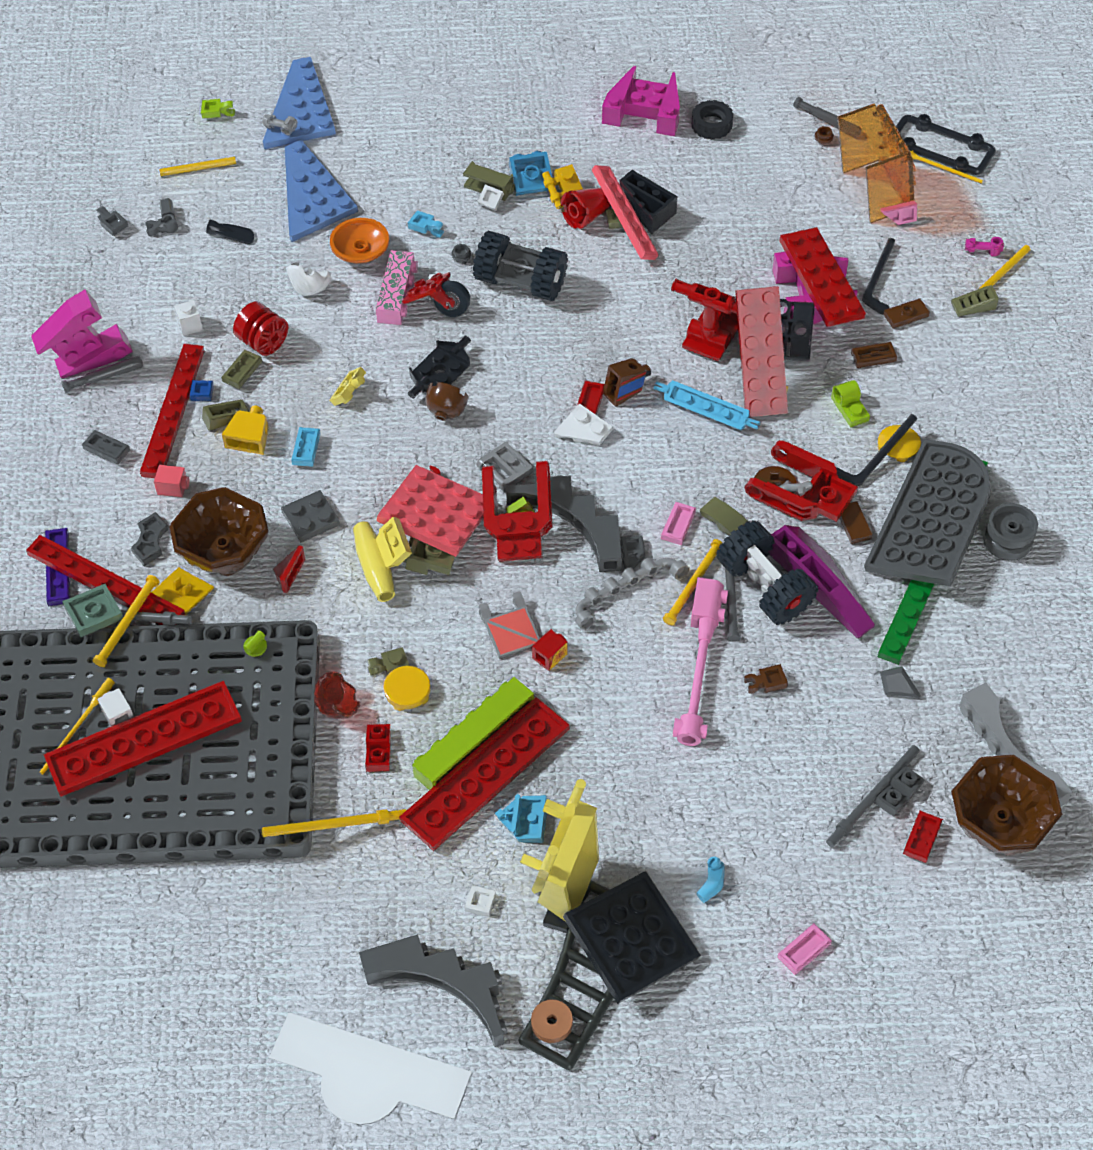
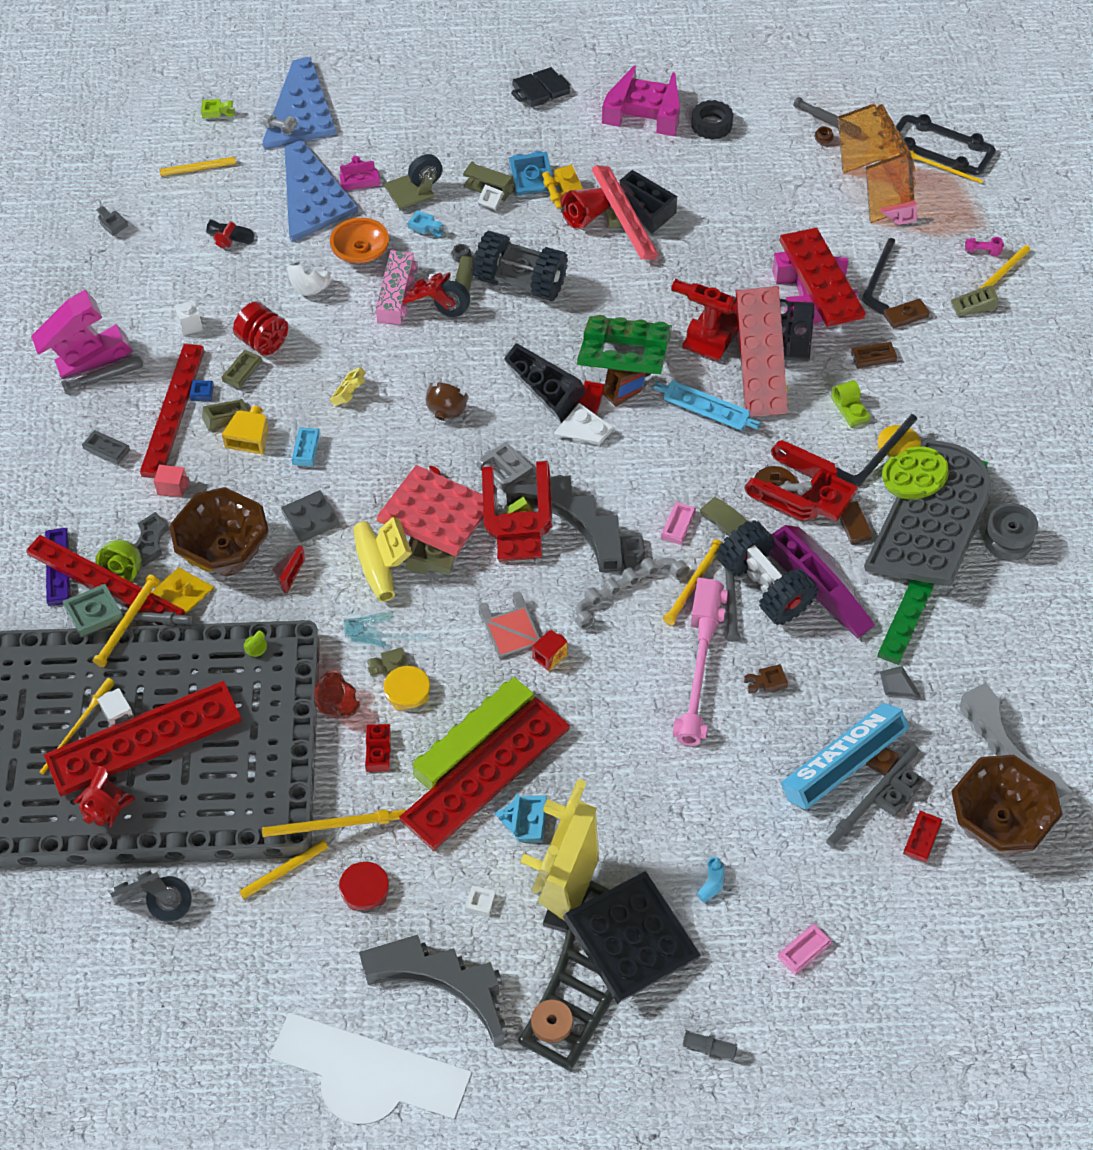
dark grey bar [145,198,178,237] -> none
black plate [408,335,471,399] -> none
none -> red hat [74,766,136,828]
none -> lime cylinder [95,539,142,582]
none -> plate [110,871,192,922]
none -> red plate [213,221,236,249]
none -> yellow bar [239,840,328,900]
none -> dark pink slope [339,155,380,191]
none -> red tile [339,862,389,910]
none -> clear light blue plant [344,611,393,646]
none -> olive plate [384,154,443,210]
none -> olive brick [454,256,474,299]
none -> black wedge [504,343,586,423]
none -> black piece [511,67,571,108]
none -> green piece [577,315,672,375]
none -> dark grey pin [683,1030,738,1061]
none -> medium azure brick [781,702,909,810]
none -> reddish brown plate [866,747,899,776]
none -> lime tile [882,447,949,499]

